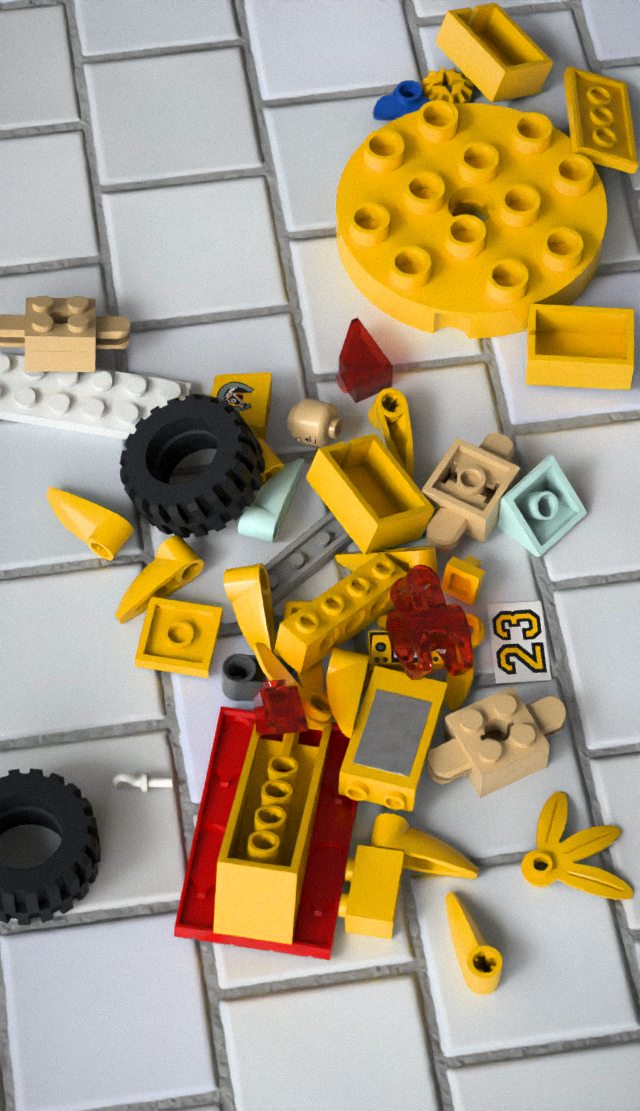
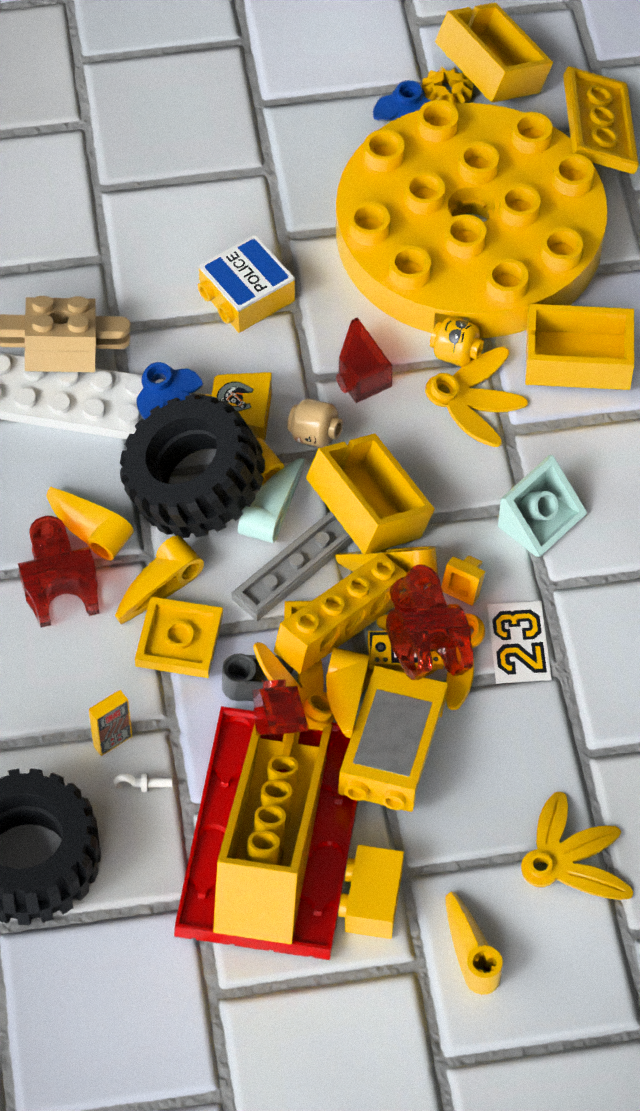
yellow piece [224,563,277,655] -> none
yellow piece [368,388,414,480] -> none
yellow piece [370,813,478,879] -> none
tan brick [422,433,520,553] -> none
tan brick [427,686,566,798] -> none
none -> clear red piece [17,515,100,628]
none -> tile [89,690,132,756]
none -> blue plate [137,362,203,420]
none -> piece [198,234,295,333]
none -> yellow plant [425,347,528,447]
none -> yellow head [430,317,484,367]

